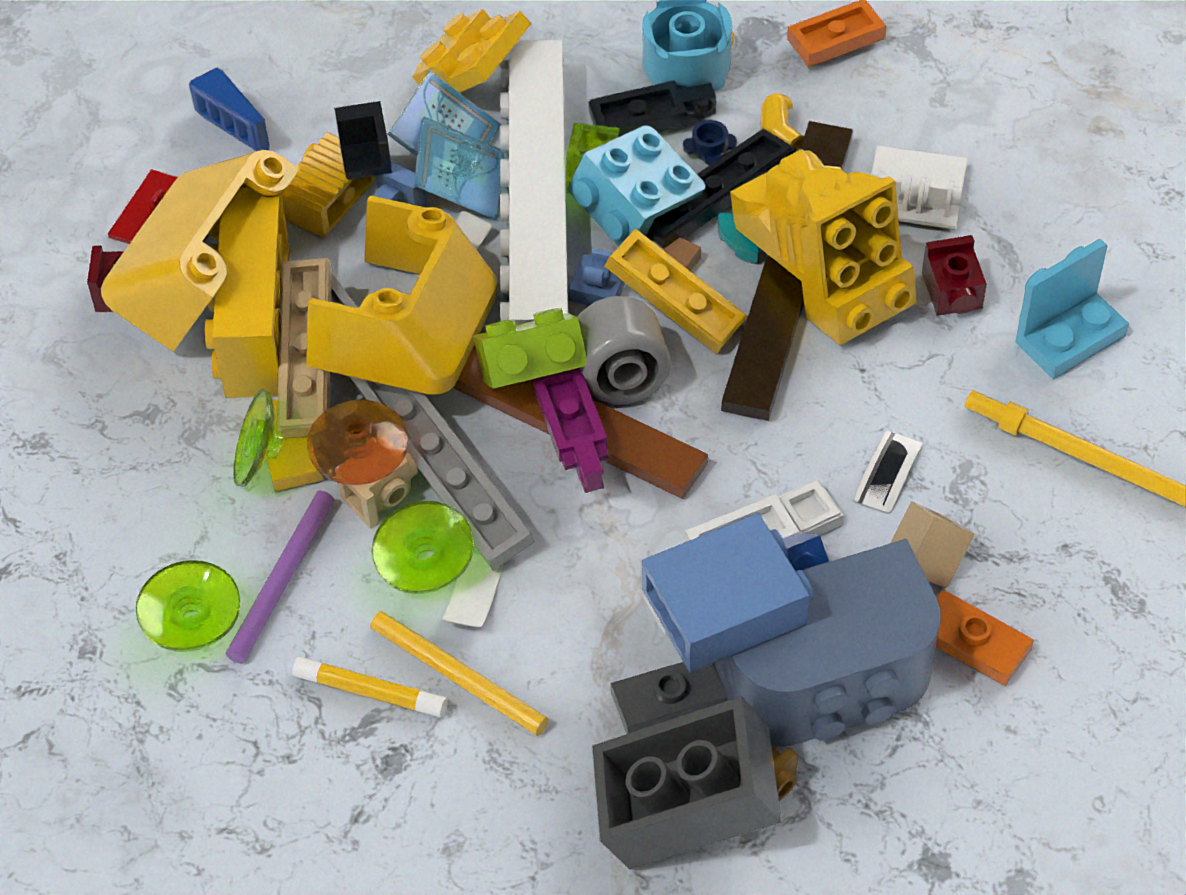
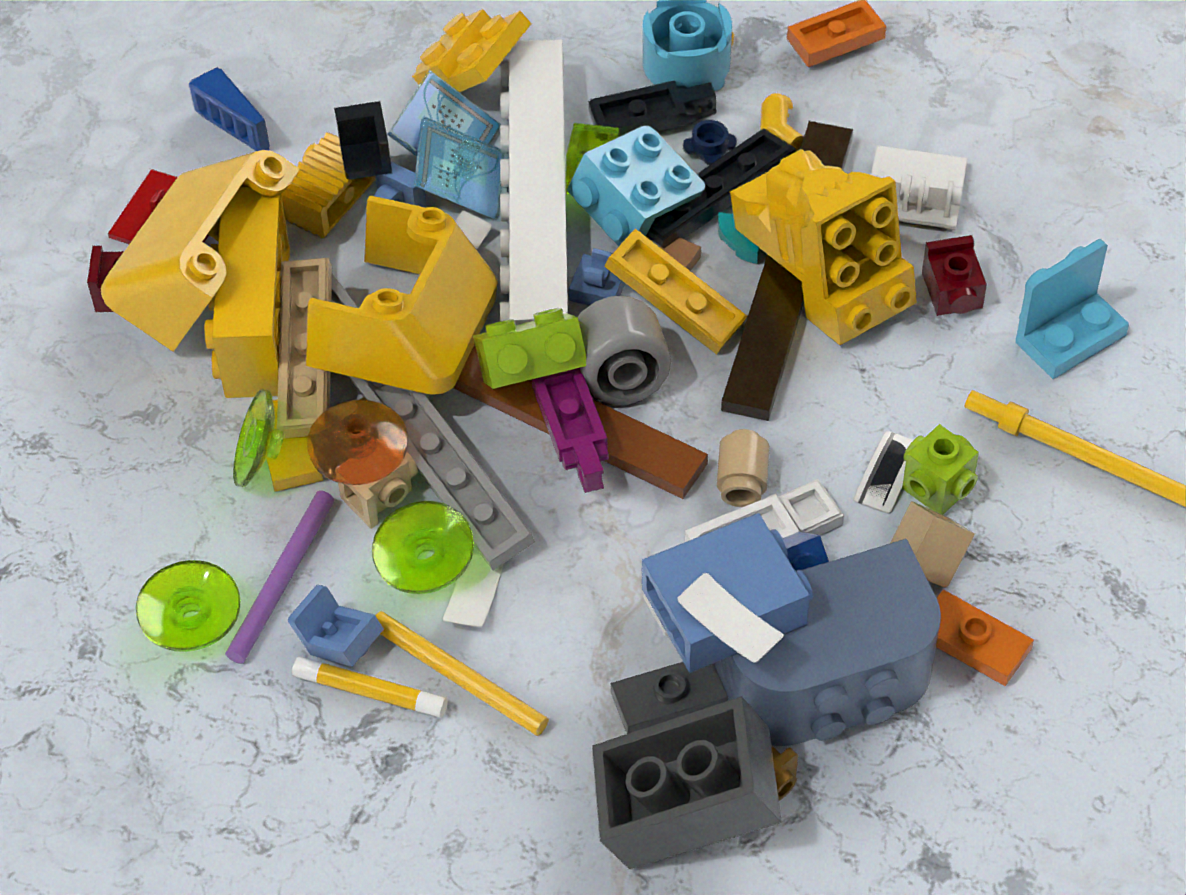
none -> medium blue bracket [288,585,384,667]
none -> white sticker [677,573,783,662]
none -> tan brick [717,429,769,507]
none -> lime brick [902,424,979,515]

